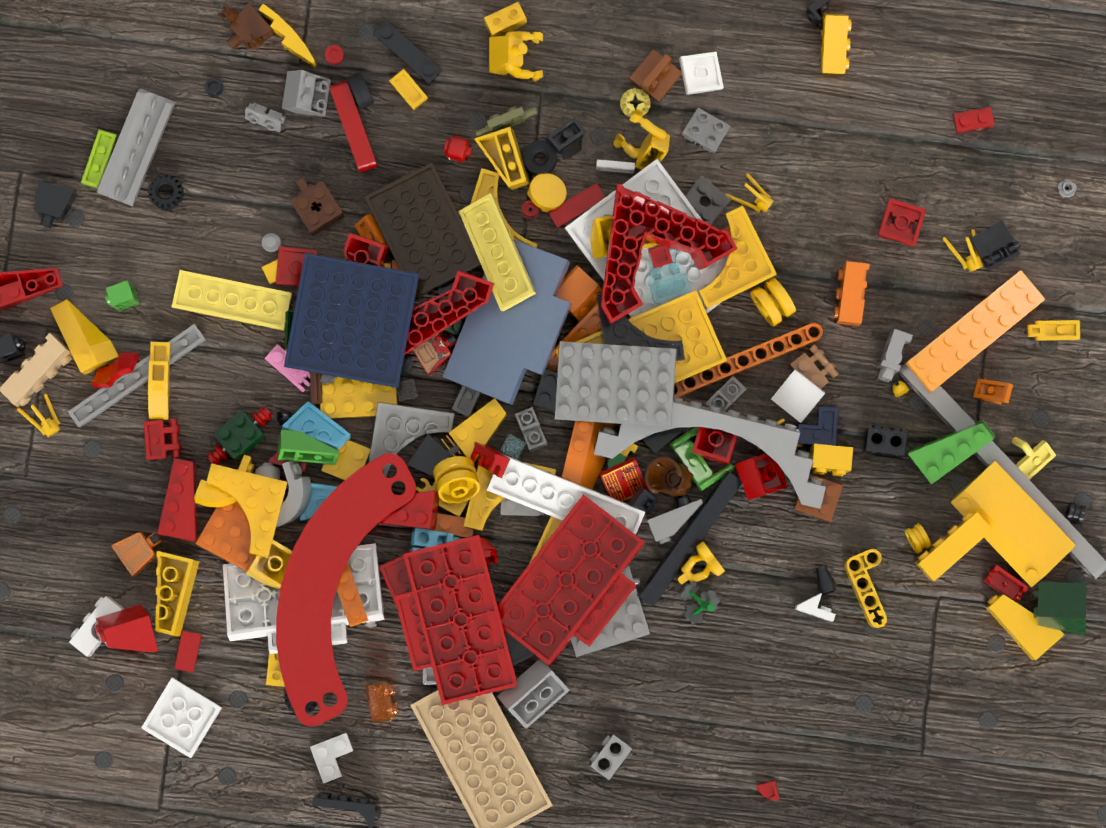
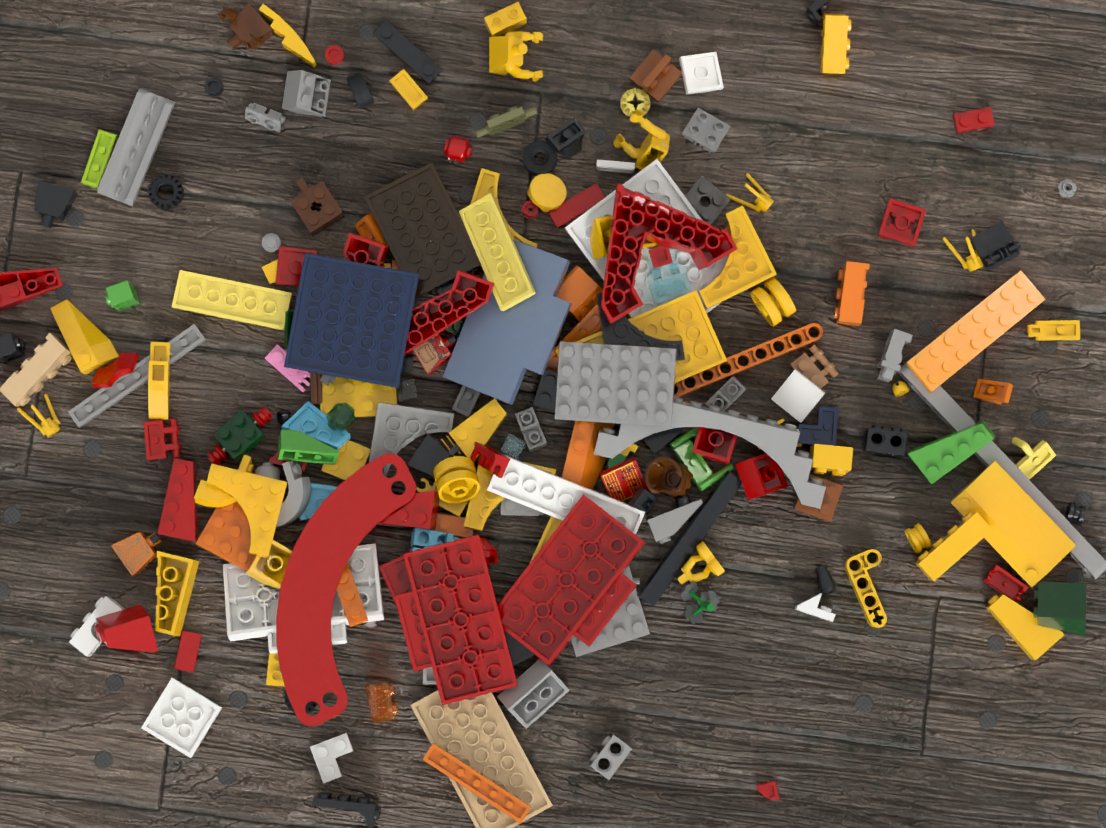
red beam [329,81,378,173] -> none
yellow wedge [474,127,530,190] -> none
none -> clear green head [326,403,355,431]
none -> orange plate [422,743,531,824]

